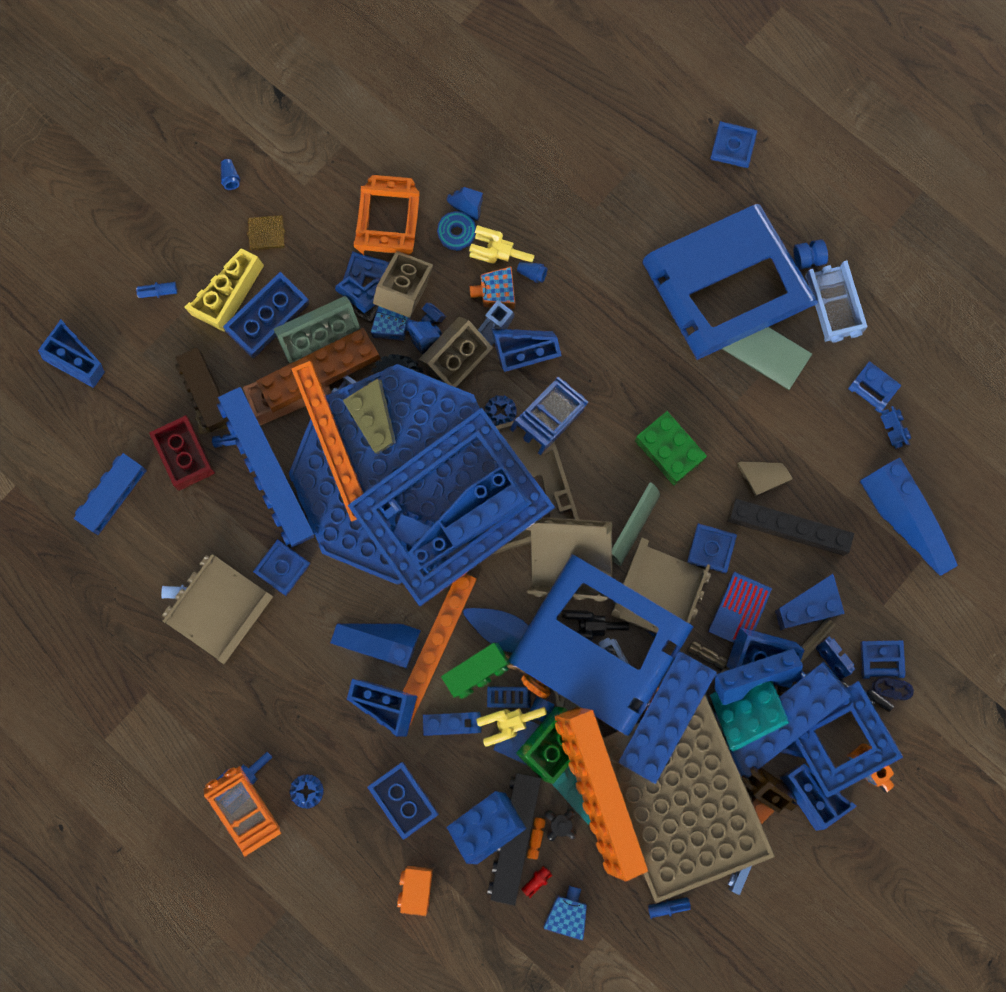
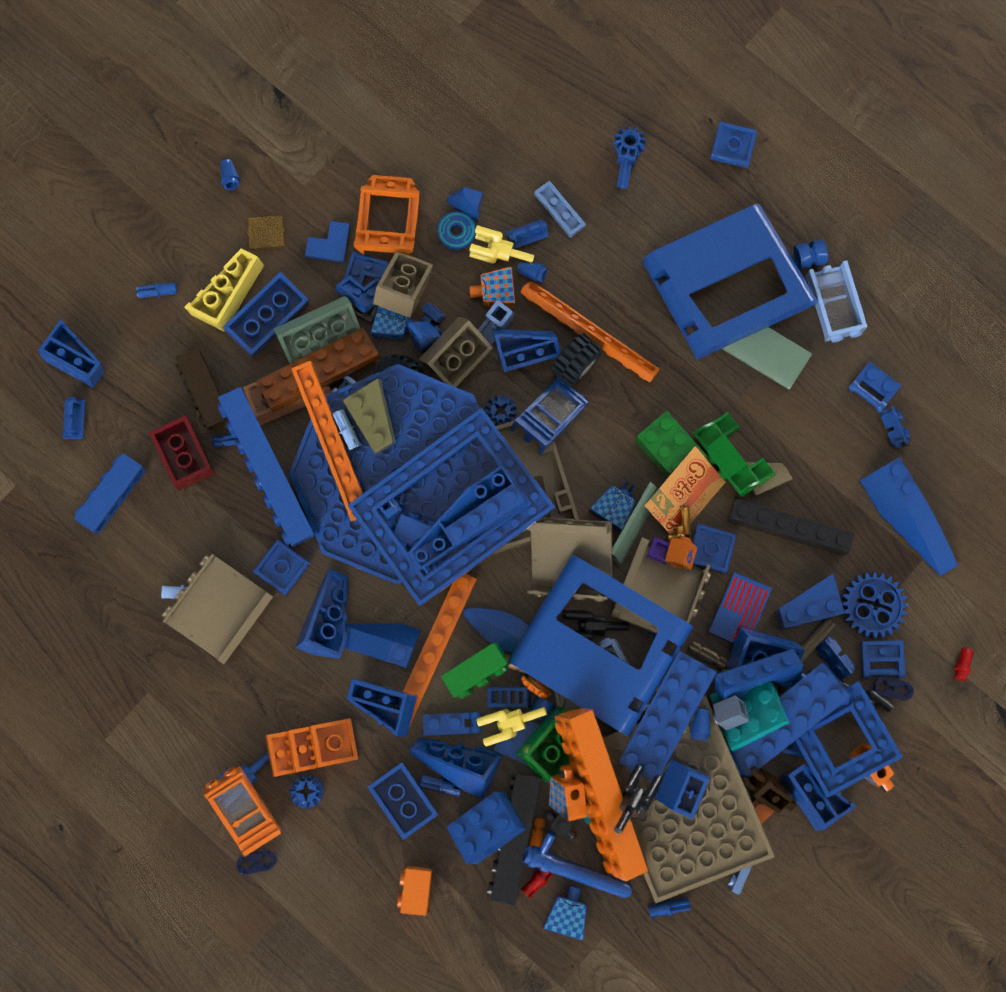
none -> blue hinge [63,397,85,439]
none -> clear blue beam [236,850,277,875]
none -> orange slope [265,718,358,777]
none -> blue wedge [296,568,347,659]
none -> blue tile [305,221,350,263]
none -> light blue axle [333,409,361,450]
none -> blue wedge [409,738,503,798]
none -> blue axle [420,775,461,797]
none -> blue hinge [506,219,549,249]
none -> orange plate [520,280,660,382]
none -> blue cylinder [522,831,633,898]
none -> medium blue plate [534,181,586,238]
none -> orange torso [549,765,587,822]
none -> black wheel [551,333,603,387]
none -> torso [589,481,636,533]
none -> blue gear [613,125,646,189]
none -> black plant [614,765,663,834]
none -> clear orange sticker [645,446,726,535]
none -> dark purple plate [647,537,670,565]
none -> blue slope [655,759,711,819]
none -> orange brick [665,537,698,570]
none -> pearl gold hose [666,506,691,543]
none -> blue cone [689,709,710,741]
none -> green bracket [693,412,776,497]
none -> sand blue brick [713,695,749,730]
none -> blue gear [841,572,909,639]
none -> red pin [953,648,974,681]

